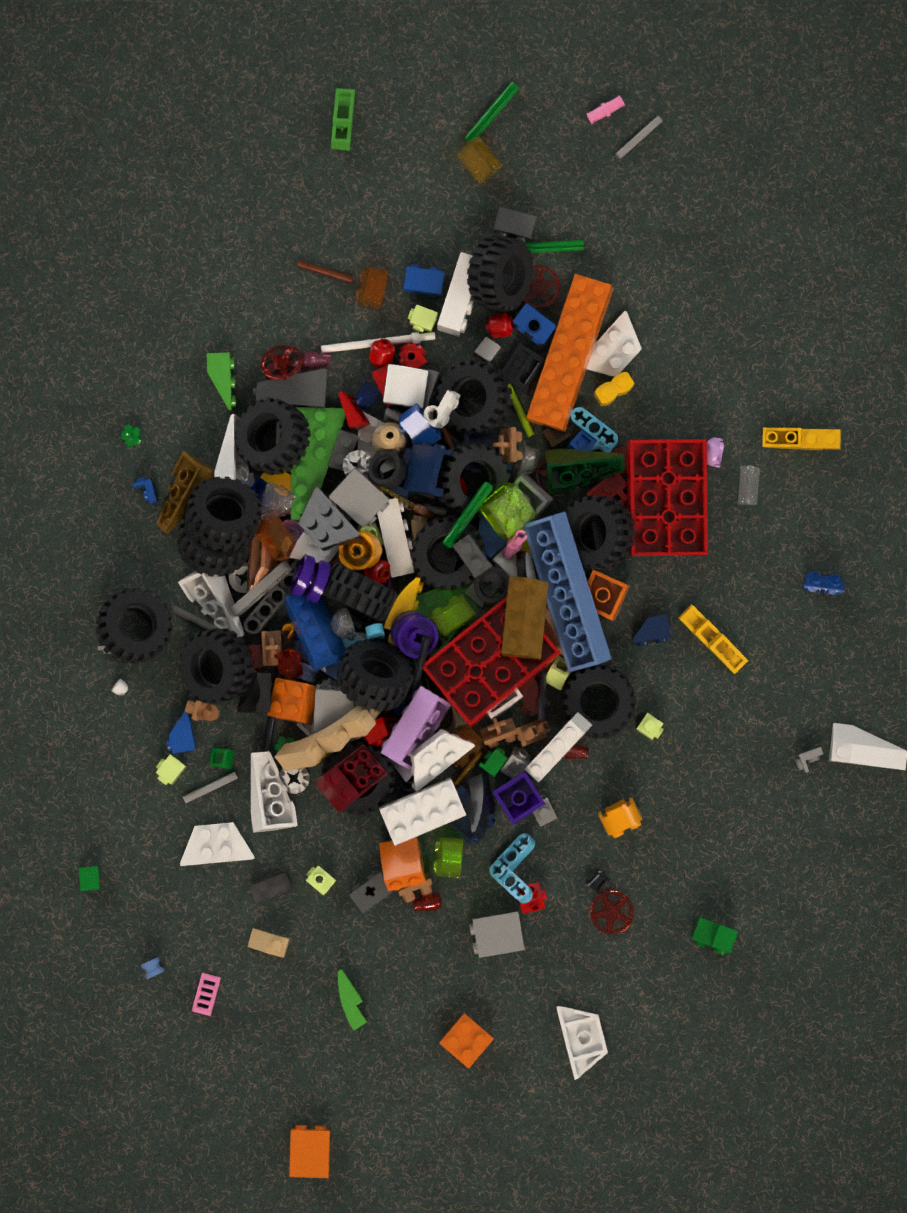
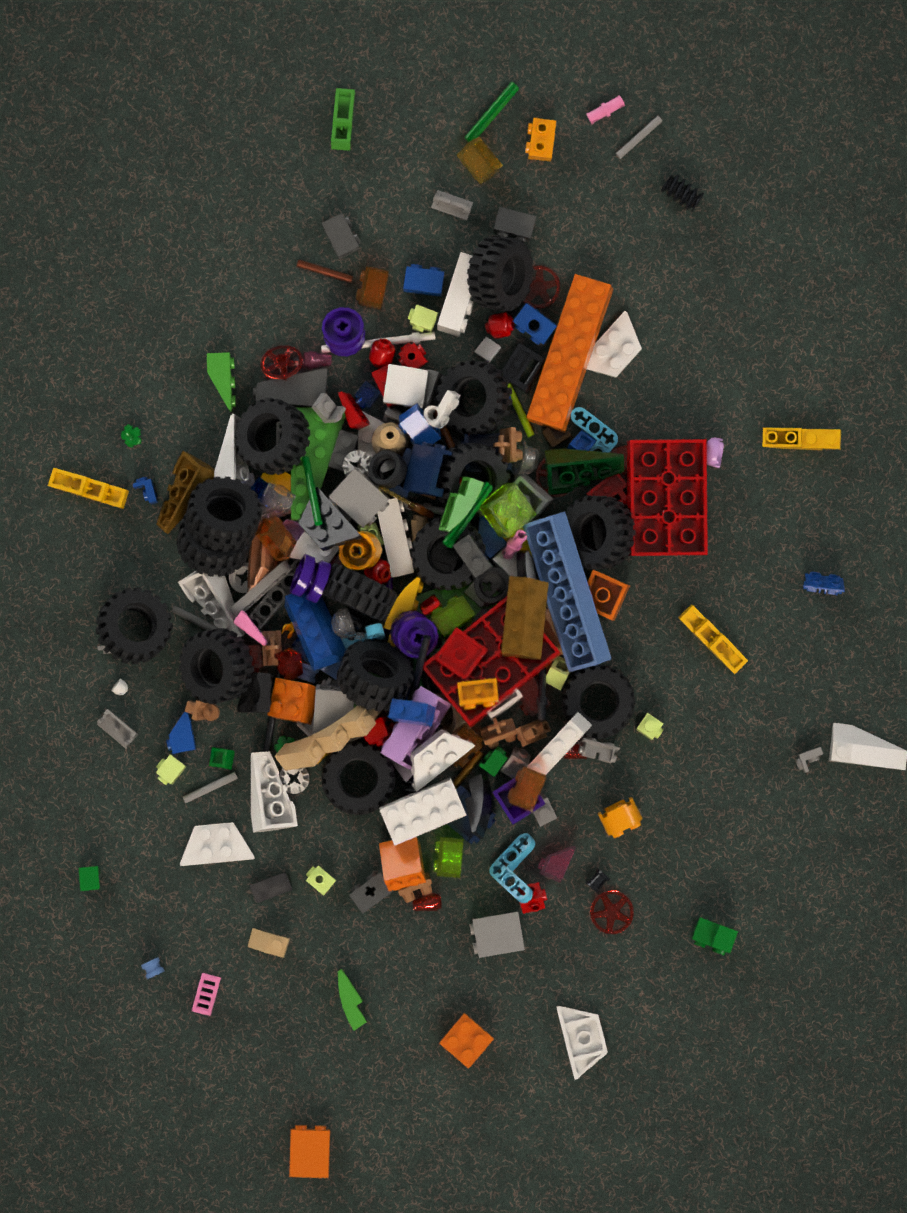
dark red slope [315,744,388,813] -> none
green axle [525,240,584,253] -> none
yellow brick [594,372,634,406] -> none
dark blue slope [632,614,671,647] -> none
clear hinge [738,465,760,506] -> none
none -> yellow slope [48,468,129,509]
none -> light grey hinge [97,709,138,749]
none -> bright pink slope [233,610,268,646]
none -> green bar [302,456,322,526]
none -> light grey bracket [312,393,346,423]
none -> dark grey brick [322,213,361,260]
none -> dark purple wheel [322,307,366,356]
none -> blue brick [388,698,436,727]
none -> red slope [419,594,443,617]
none -> light grey hinge [431,190,473,220]
none -> red tile [434,627,488,682]
none -> bright green slope [438,477,484,532]
none -> light orange bracket [457,678,499,709]
none -> clear orange brick [508,767,547,813]
none -> light orange brick [525,118,556,161]
none -> clear pink slope [537,846,576,883]
none -> light grey hinge [578,737,620,764]
none -> black piece [661,174,704,213]

